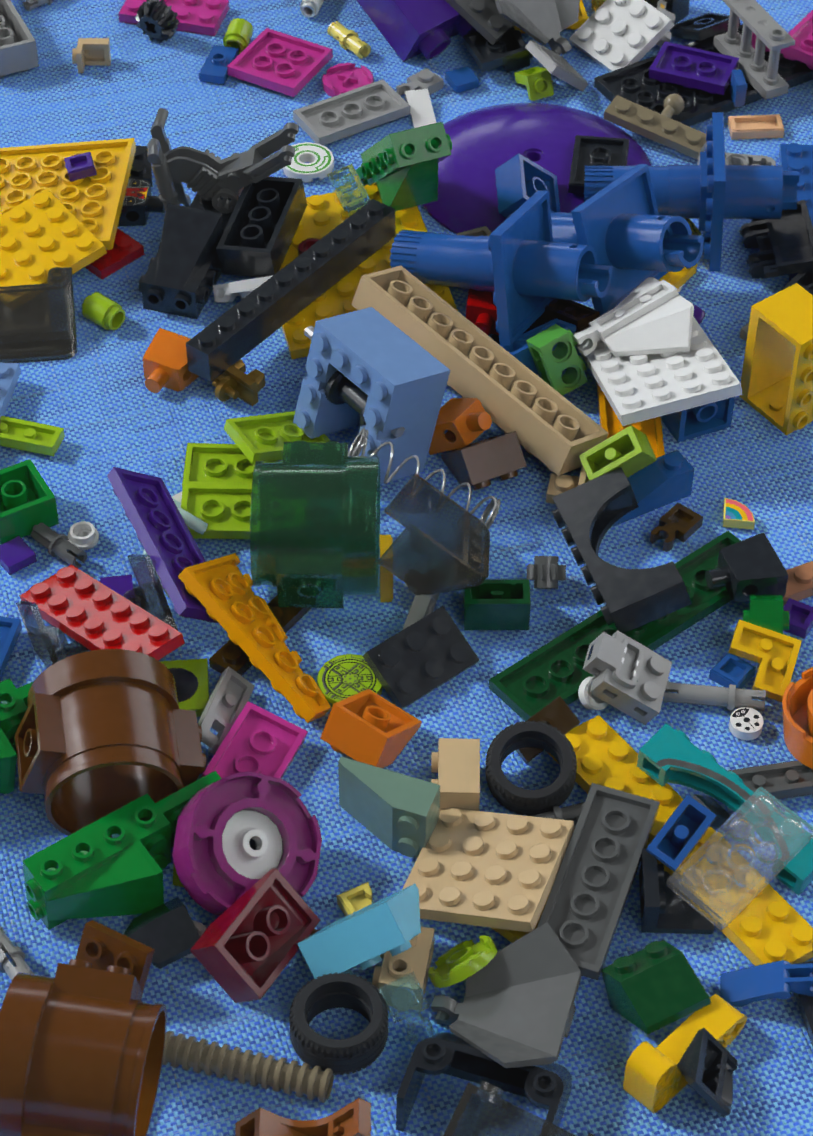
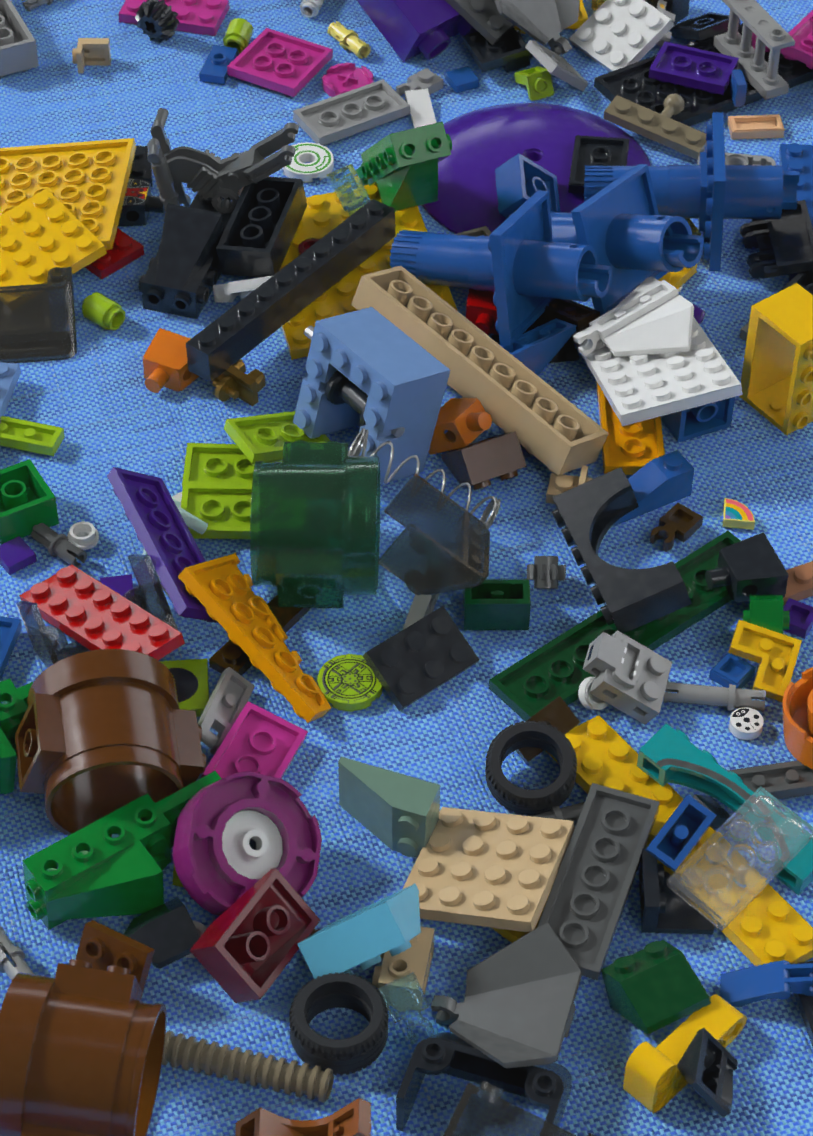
dark purple tile [64,152,97,182] -> none
orange slope [321,689,422,768] -> none
light yellow tile [337,882,372,916] -> none
yellow tile [379,535,393,602] -> none
lime tile [428,935,498,988] -> none
tan brick [431,738,480,811] -> none
bright green brick [526,324,588,396] -> none
lime brick [579,425,657,481] -> none

